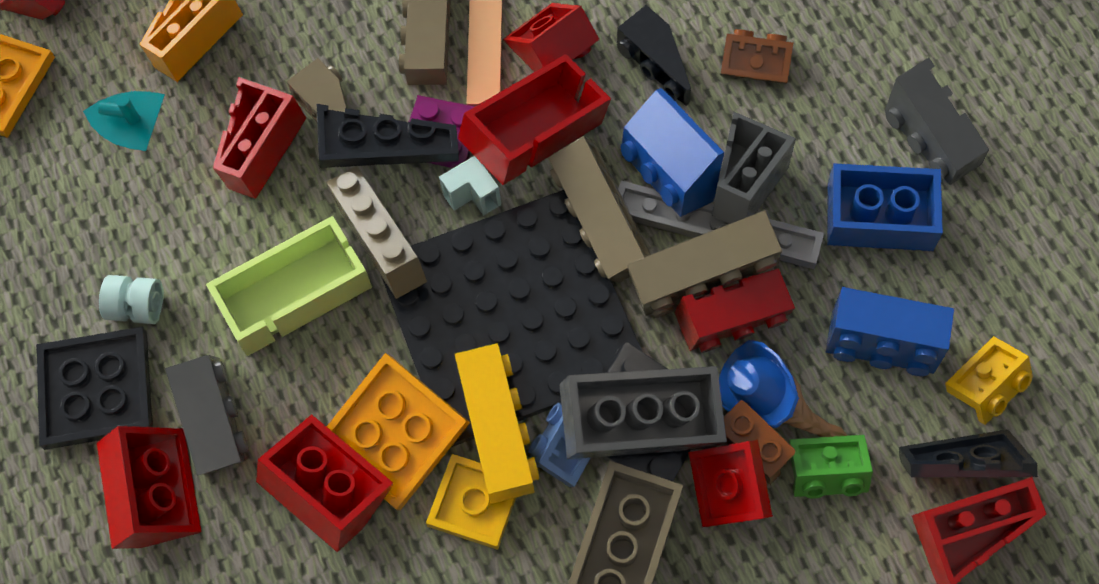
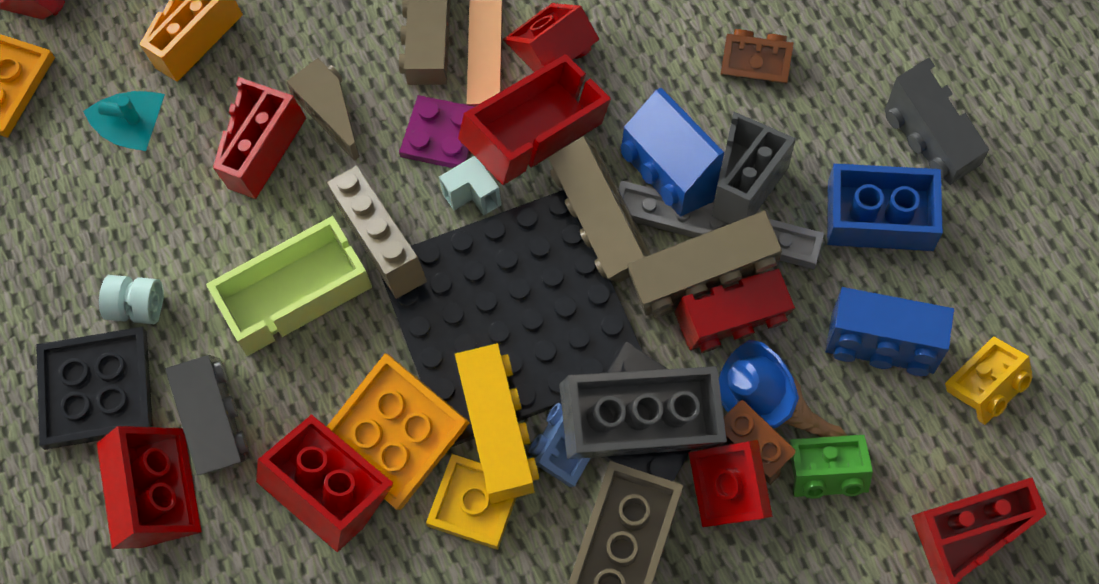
black wing [316,104,459,168] -> none
black slope [617,5,691,106] -> none
black wing [899,429,1038,478] -> none

